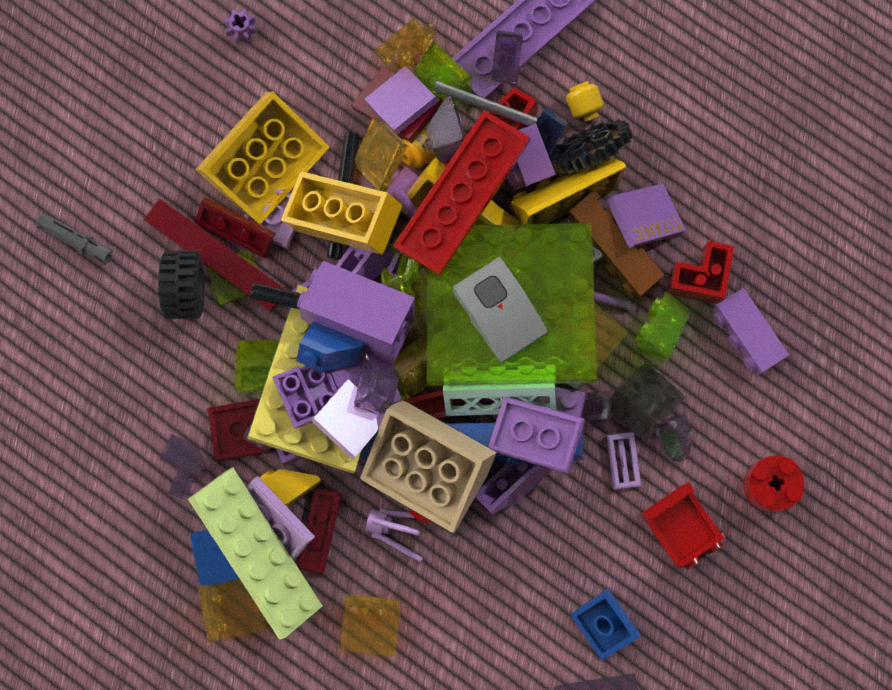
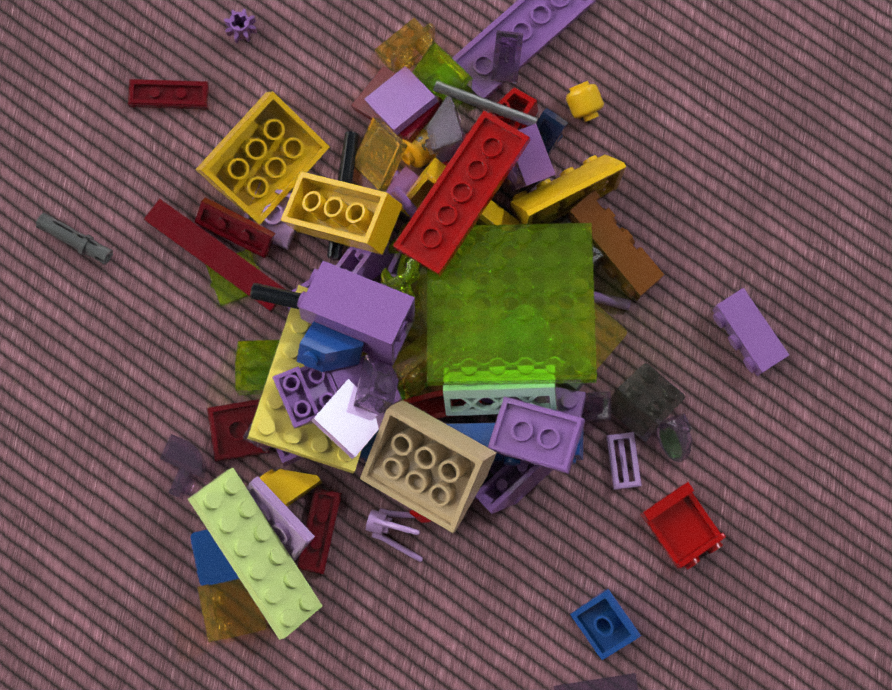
black tyre [158,251,205,319] -> none
clear yellow bracket [340,594,401,656] -> none
light grey slope [453,257,548,364] -> none
black gear [548,119,633,175] -> none
medium lavender tile [606,184,686,248] -> none
clear neon green slope [635,292,691,364] -> none
red brick [667,241,734,304] -> none
red brick [743,455,805,513] -> none
none -> dark red tile [128,79,209,109]

